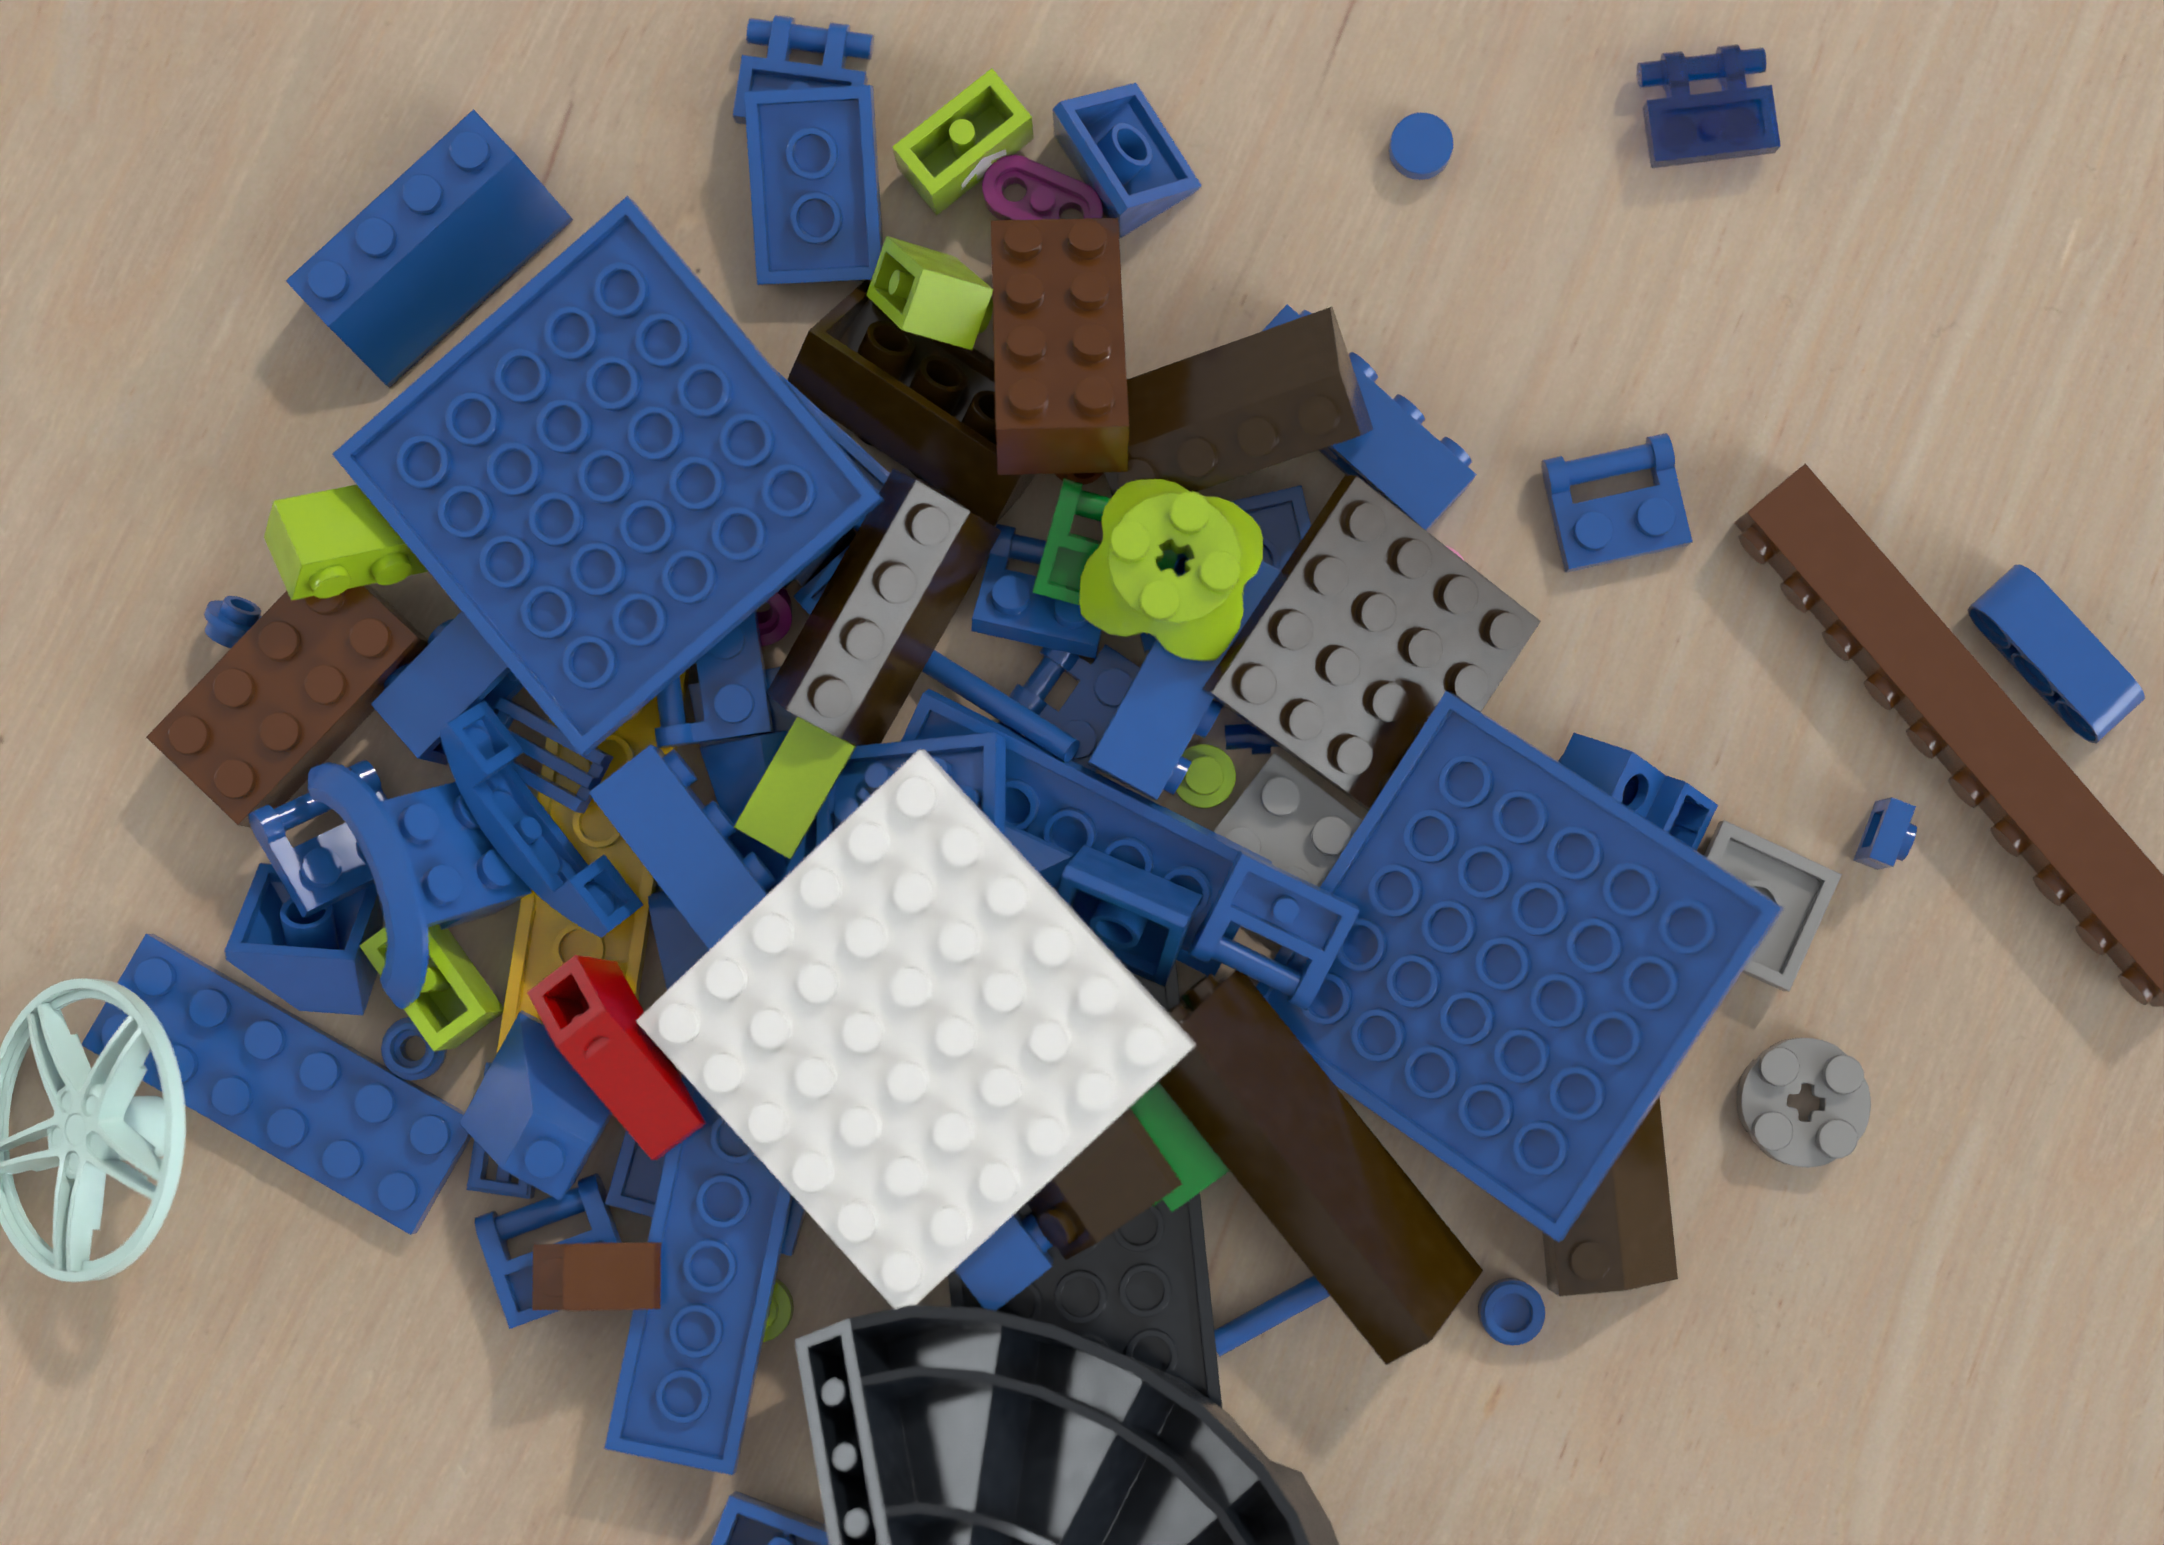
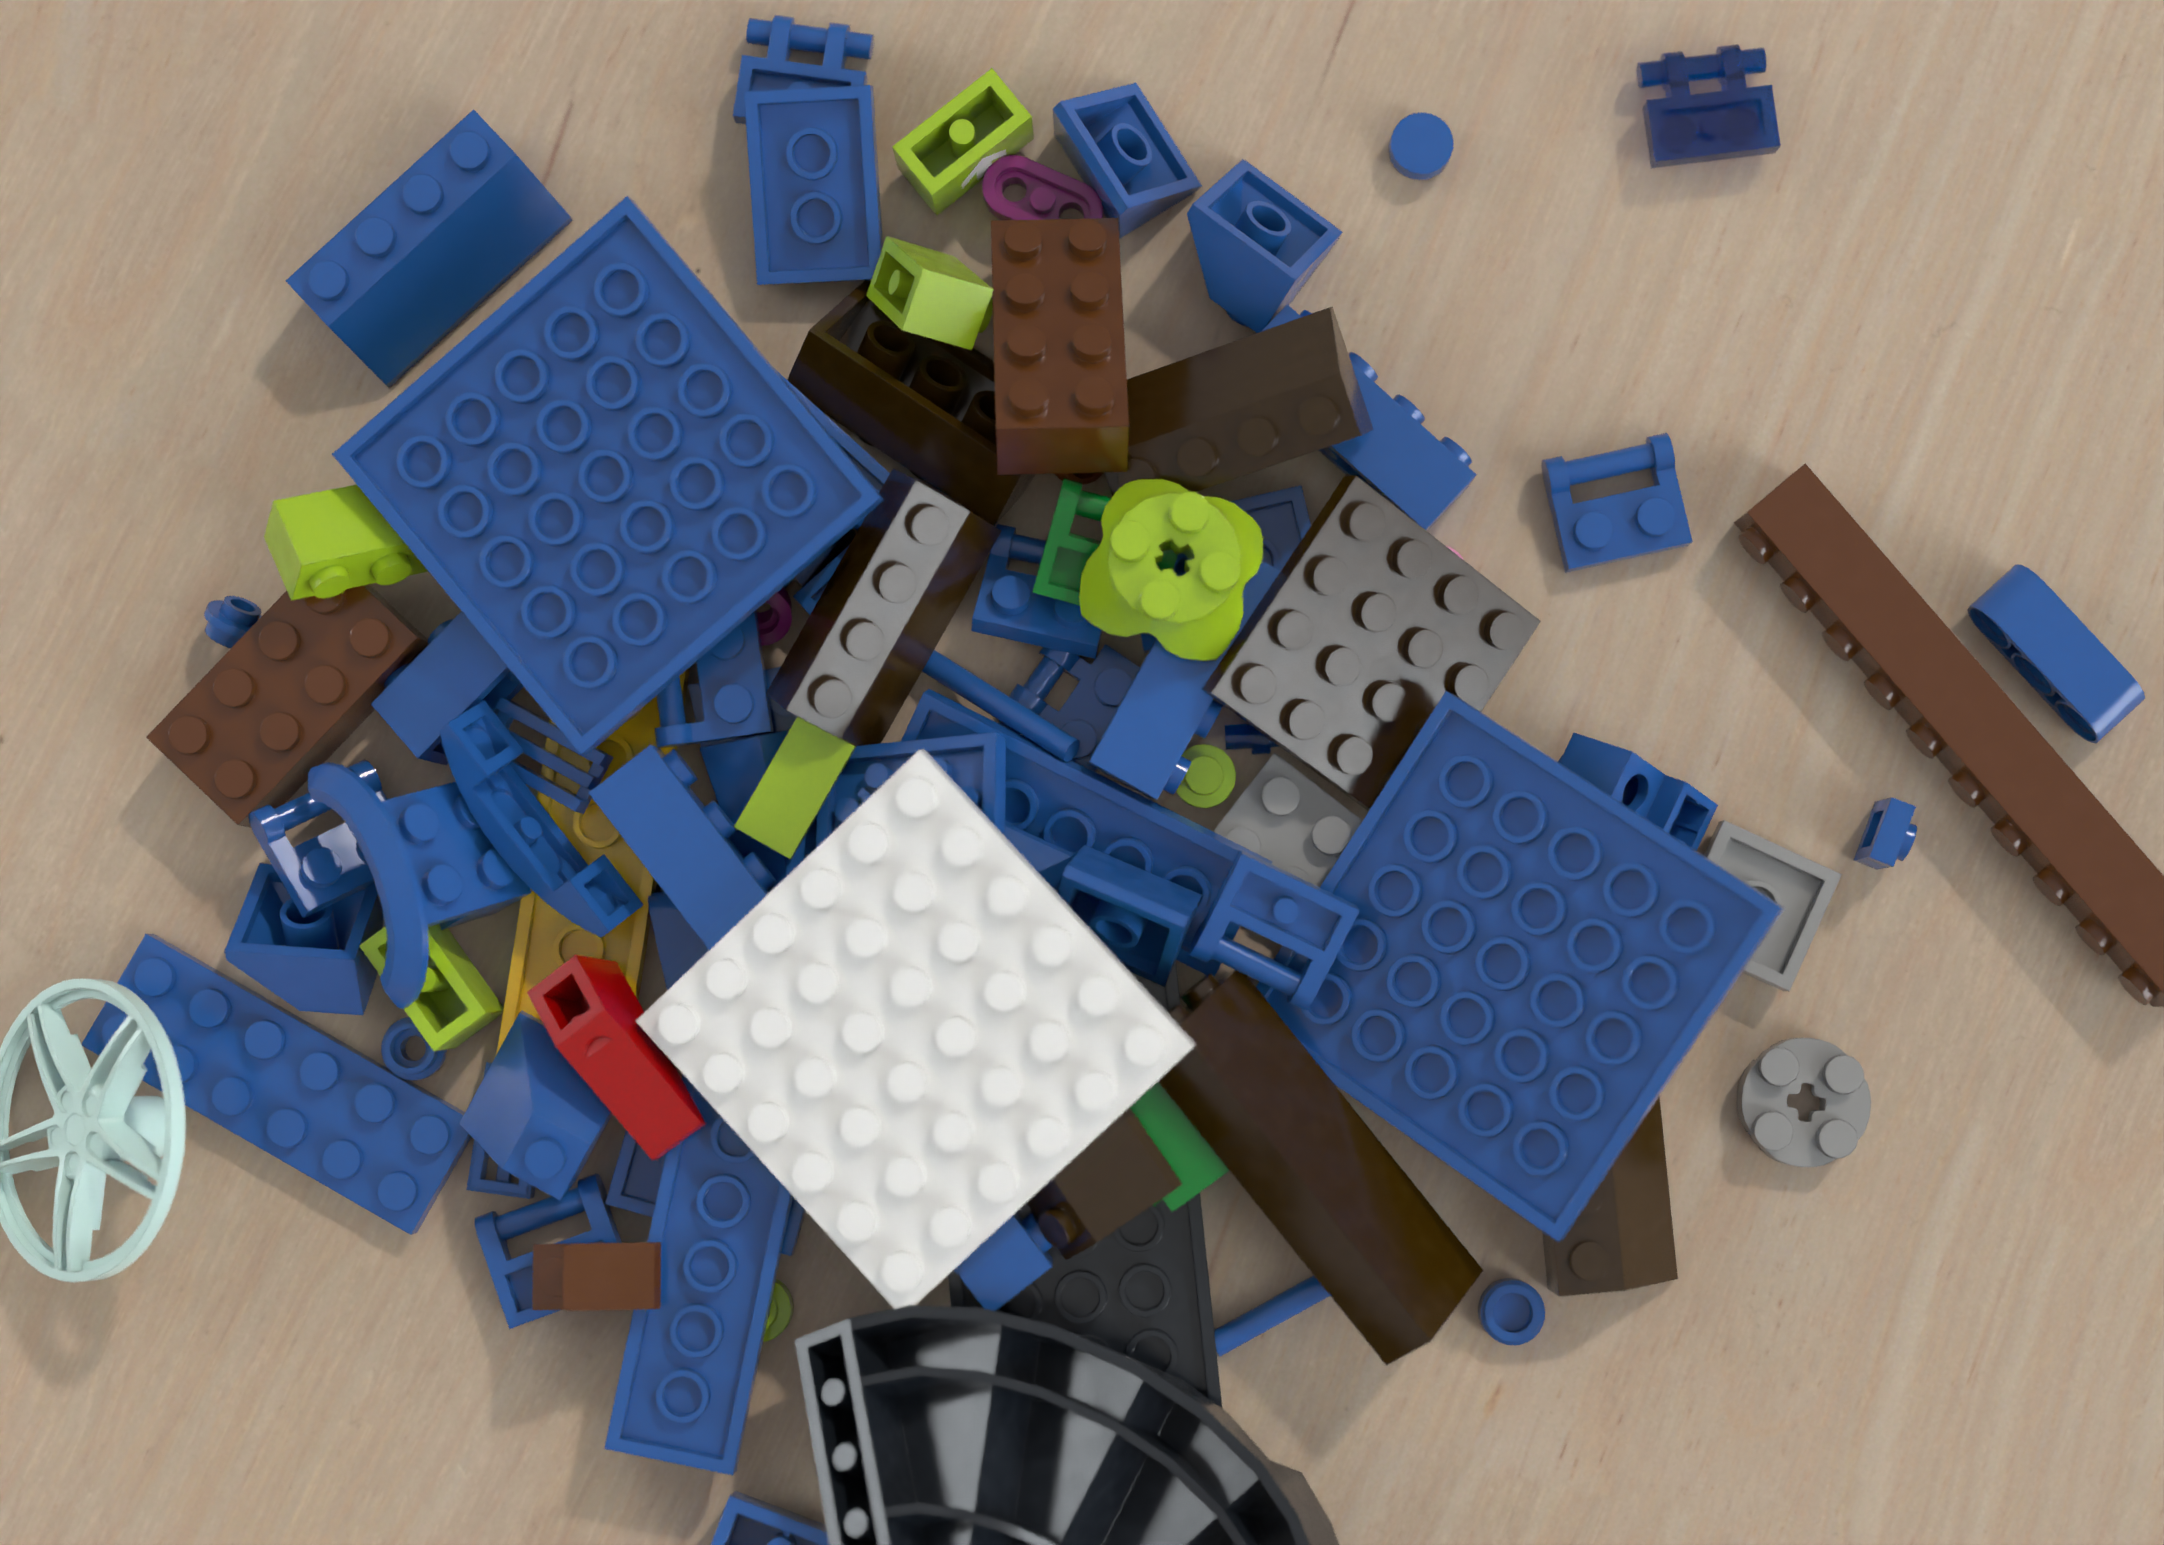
none -> blue slope [1187,159,1343,333]

